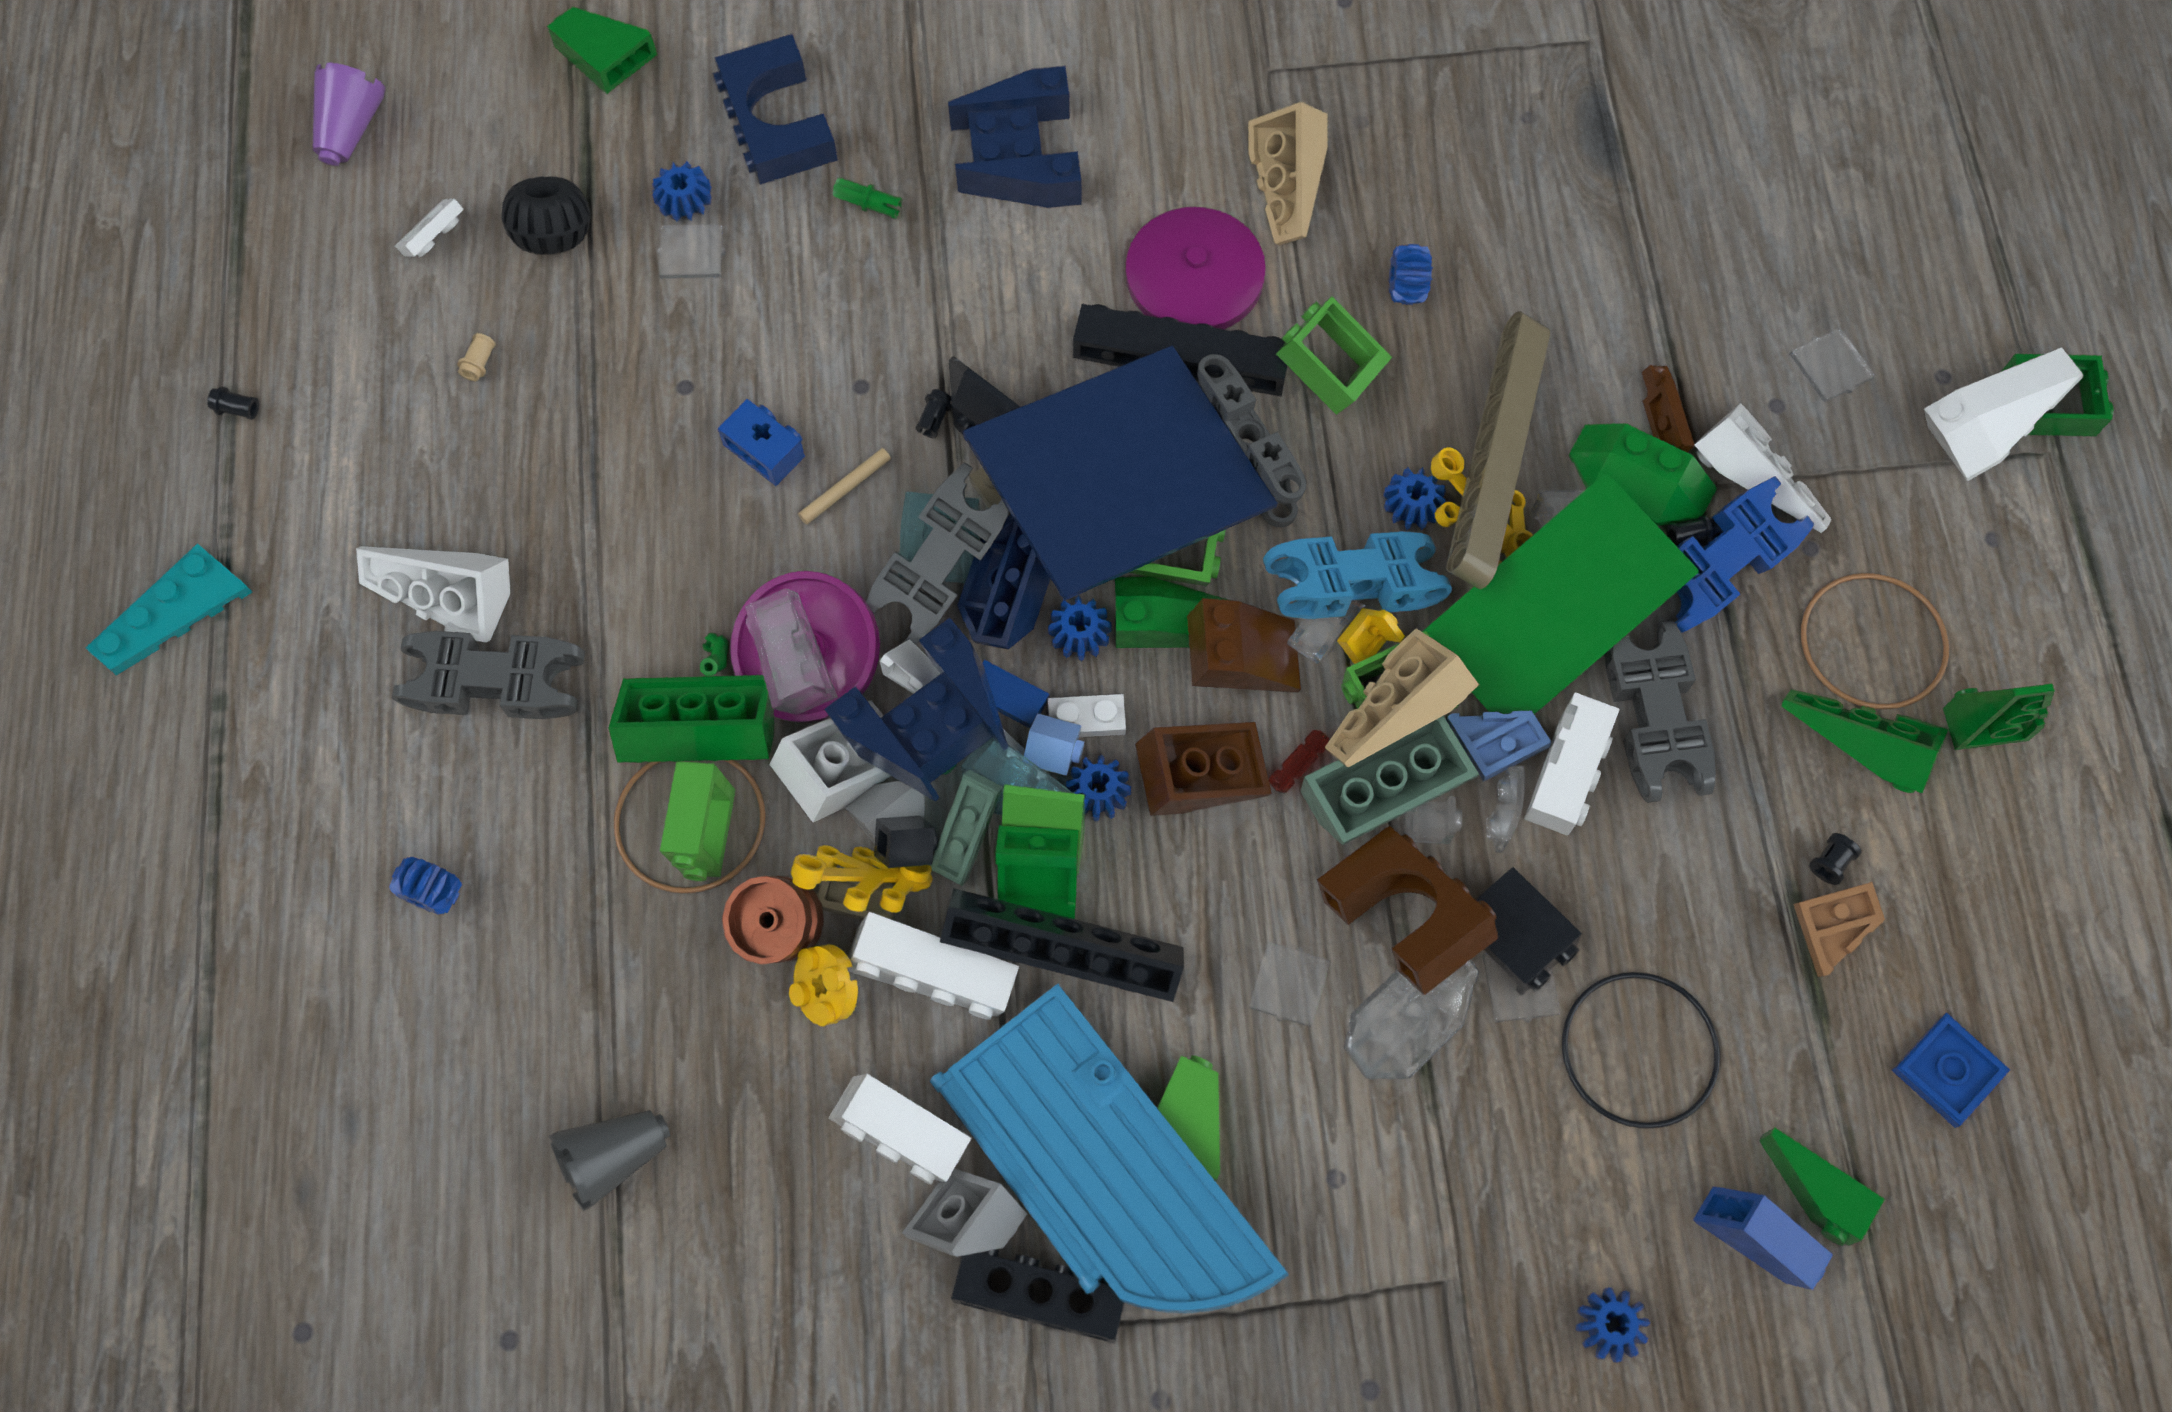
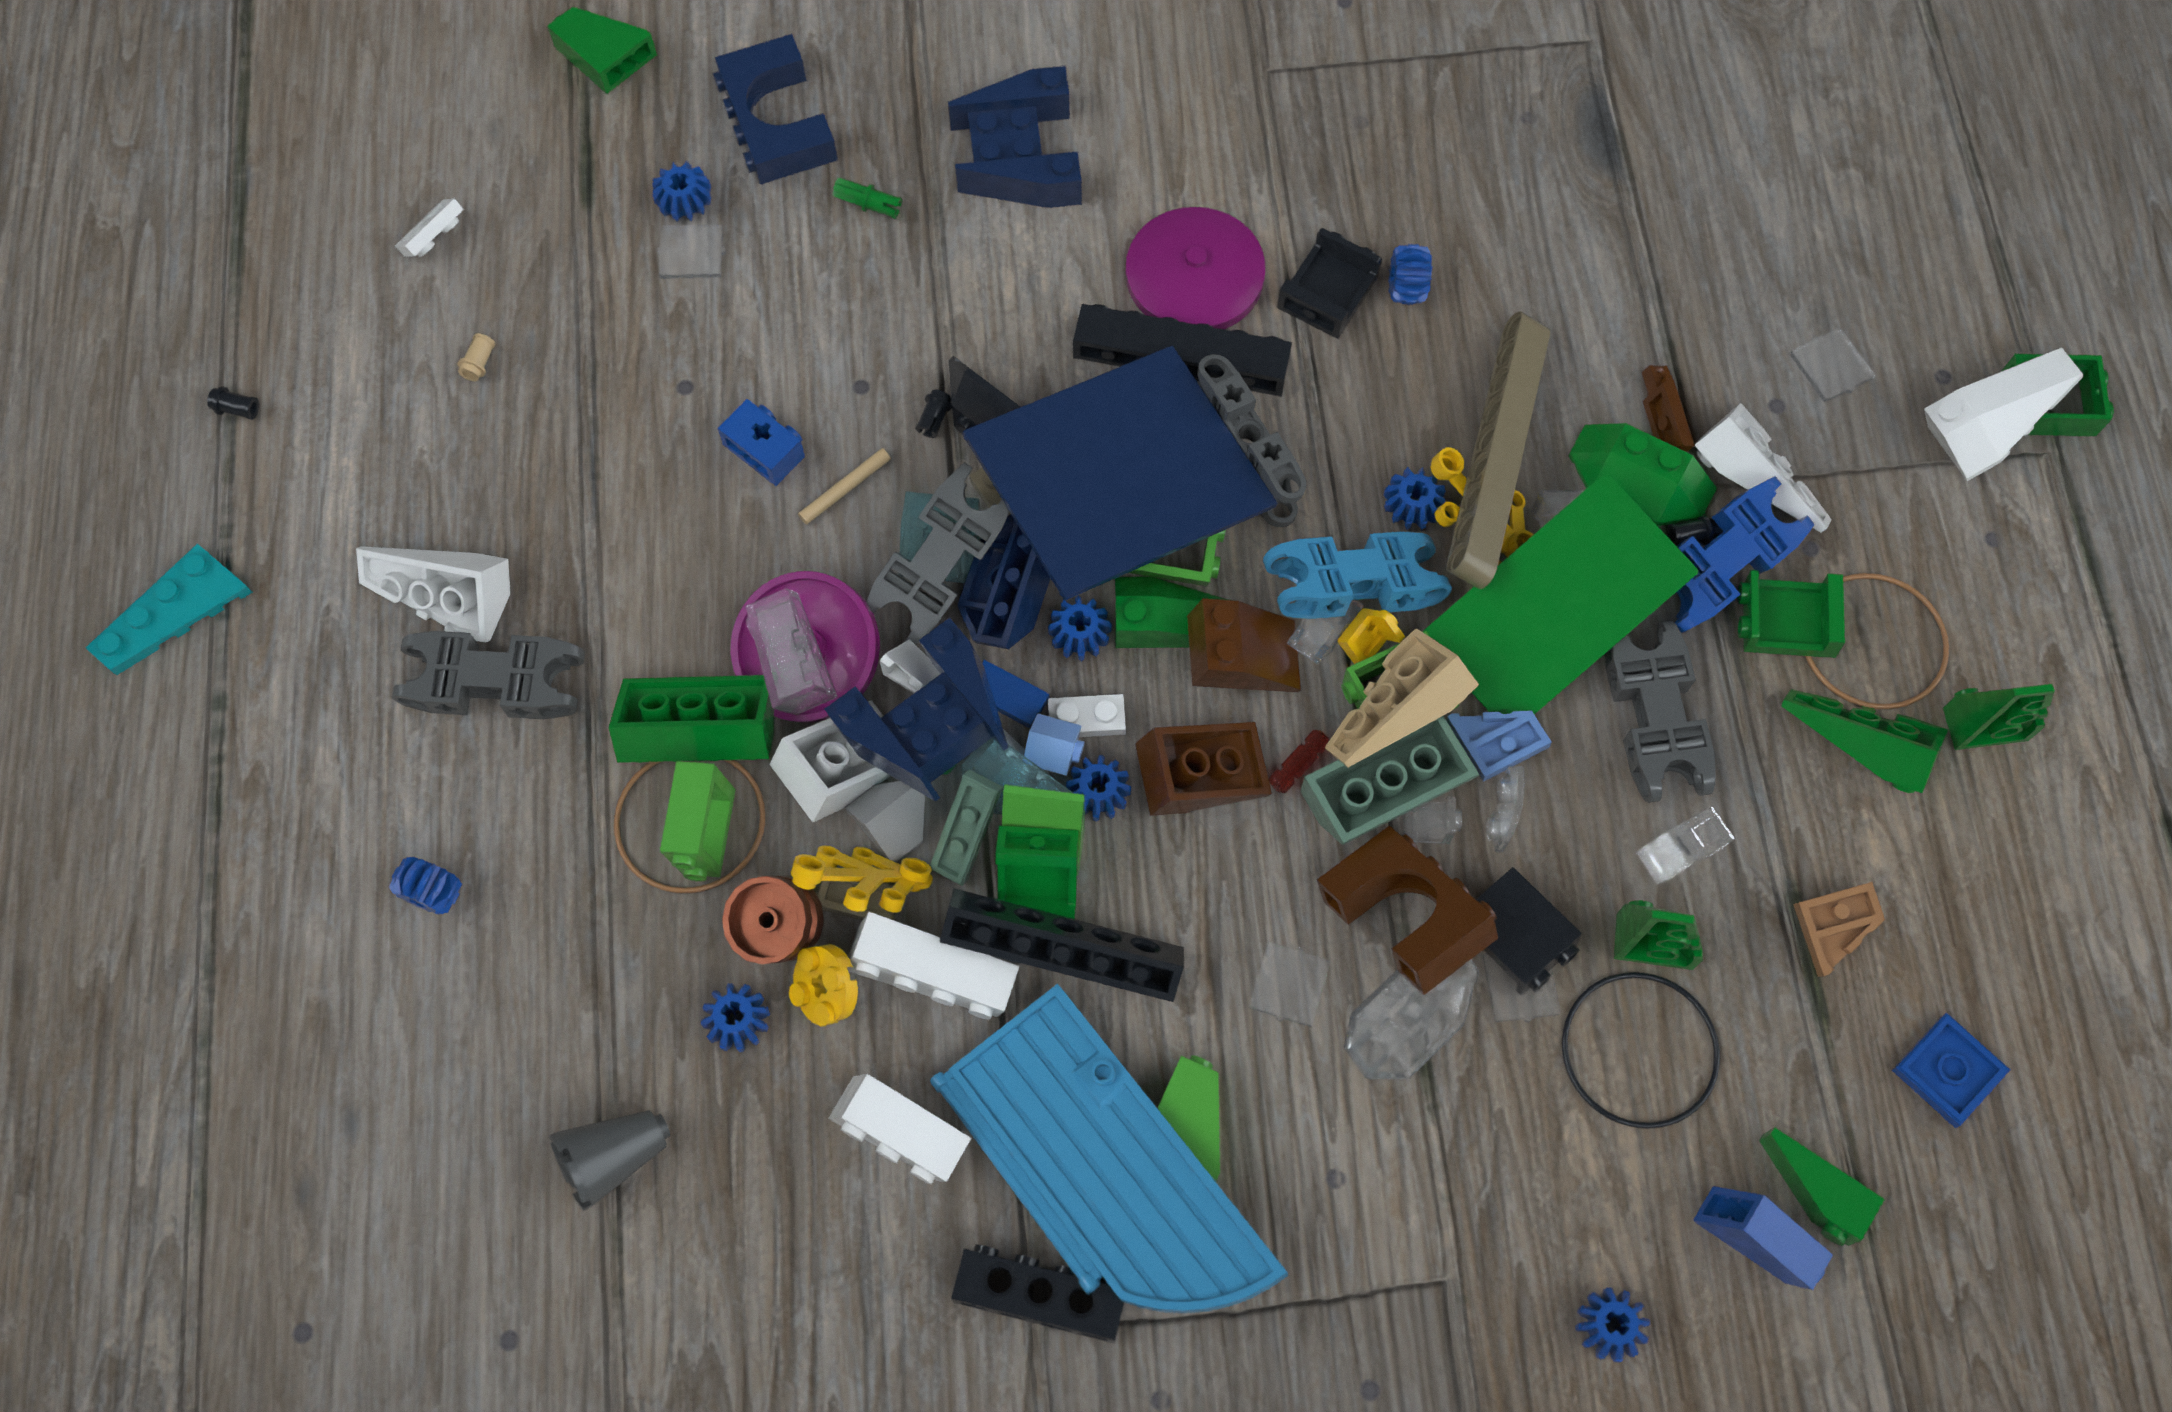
medium lavender cone [313,63,385,166] -> none
black wheel [501,176,590,255] -> none
green arm [700,632,729,676] -> none
black brick [874,816,938,868] -> none
light grey slope [902,1168,1027,1257] -> none
tan wedge [1248,102,1328,246] -> none
bright green window [1276,296,1392,415] -> none
white wedge [1524,692,1620,836] -> none
black bush [1809,833,1862,885] -> none
none -> blue gear [701,983,770,1052]
none -> black panel [1277,228,1382,339]
none -> green wedge [1614,900,1703,970]
none -> clear slope [1636,807,1735,885]
none -> green panel [1737,570,1845,658]

